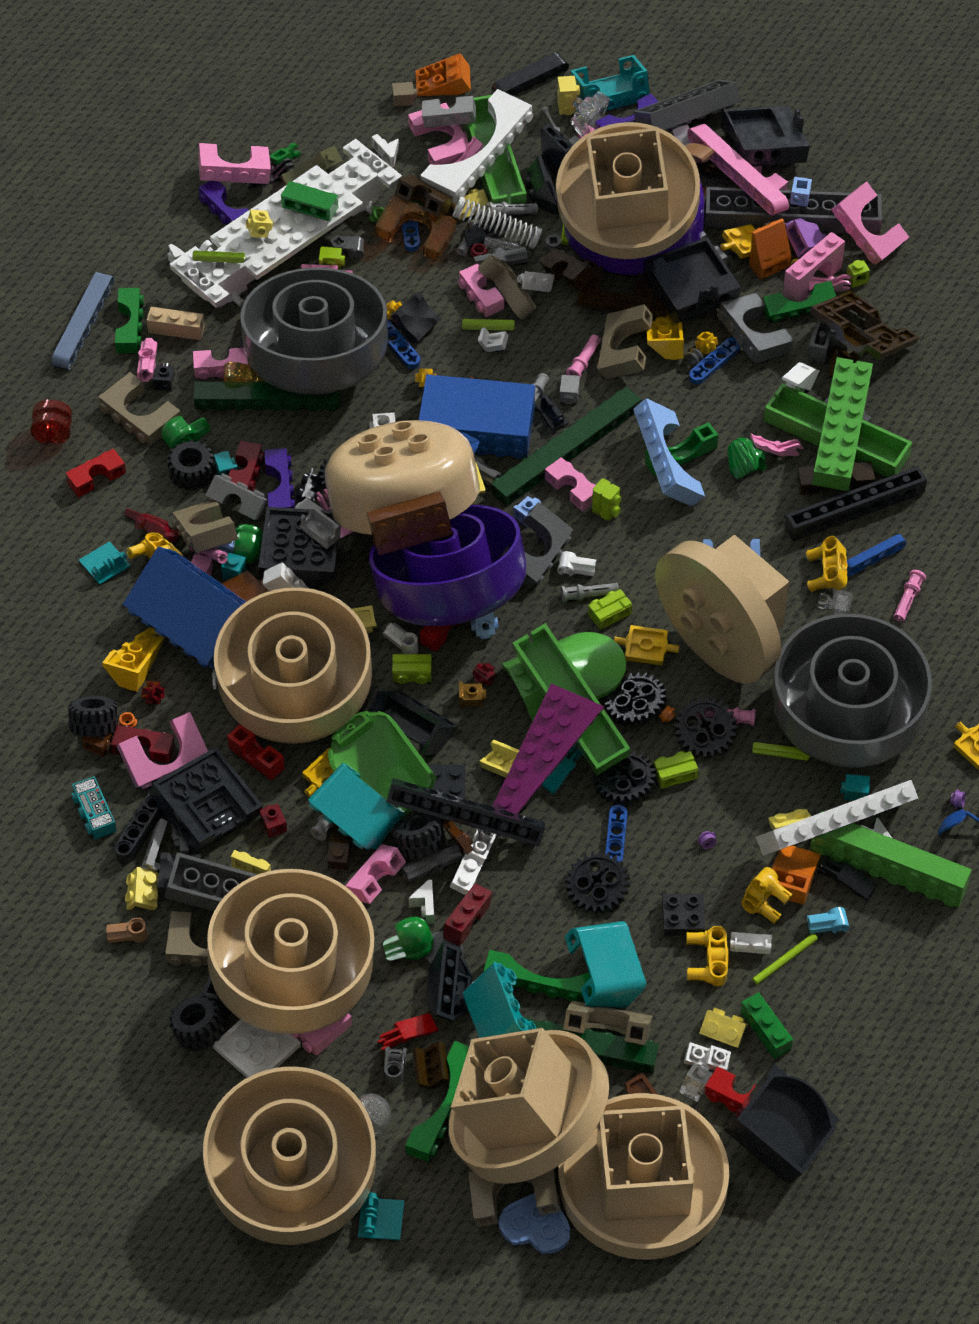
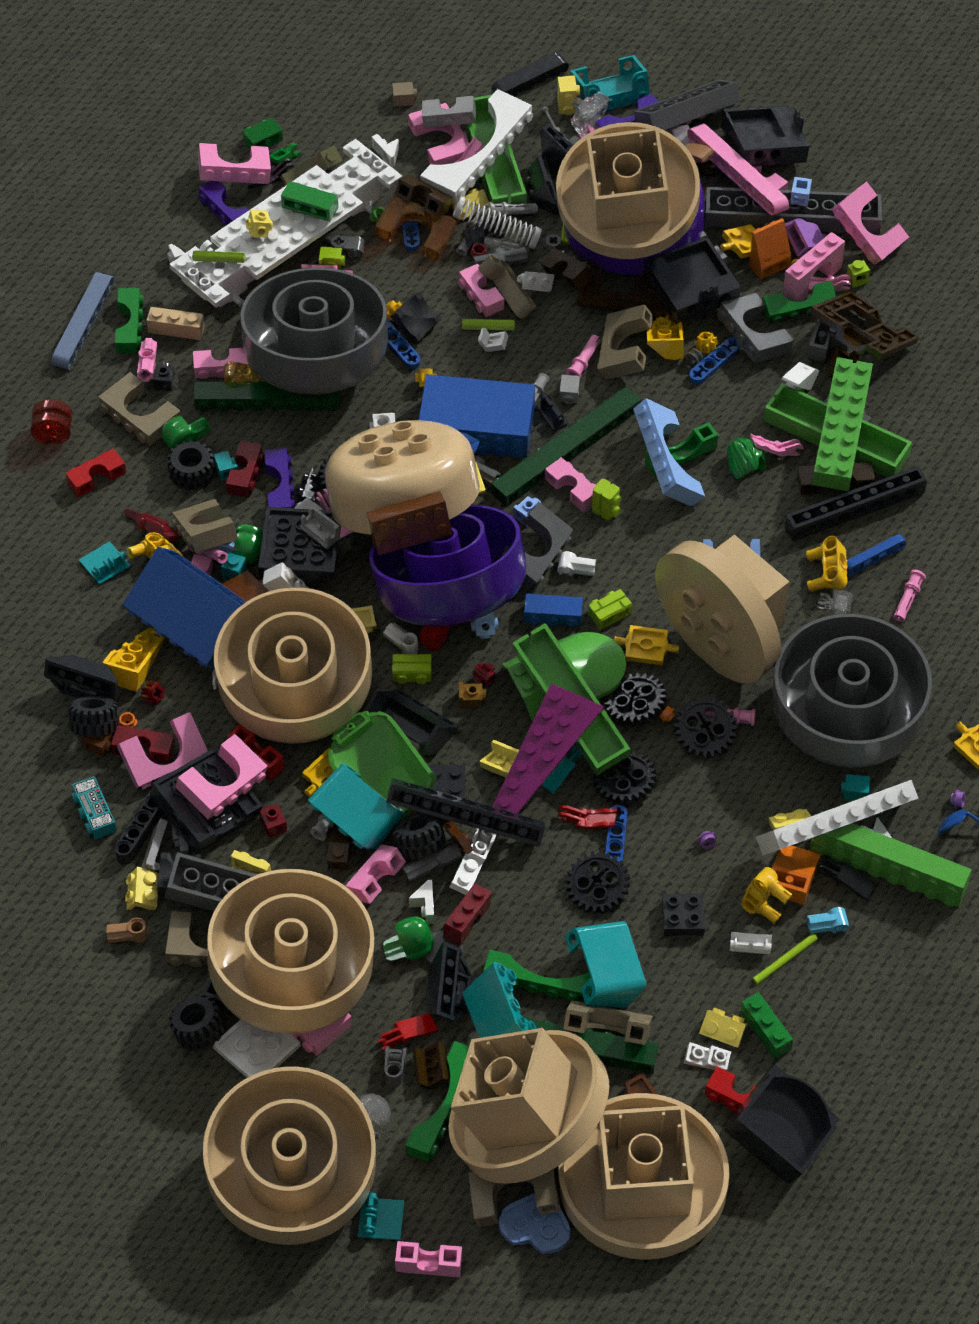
light grey arch [206,474,268,520] -> none
orange slope [415,53,471,96] -> none
light grey pin [561,582,619,603] -> none
lime brick [653,751,698,789] -> none
clear brick [679,1063,712,1102] -> none
yellow piece [686,926,728,986] -> none
lime axle [752,742,810,761] -> none
none -> black wedge [44,655,118,700]
none -> bright pink arch [175,734,268,819]
none -> green brick [242,118,283,150]
none -> bright pink arch [395,1241,462,1277]
none -> blue brick [524,594,583,627]
none -> red arm [557,805,617,829]

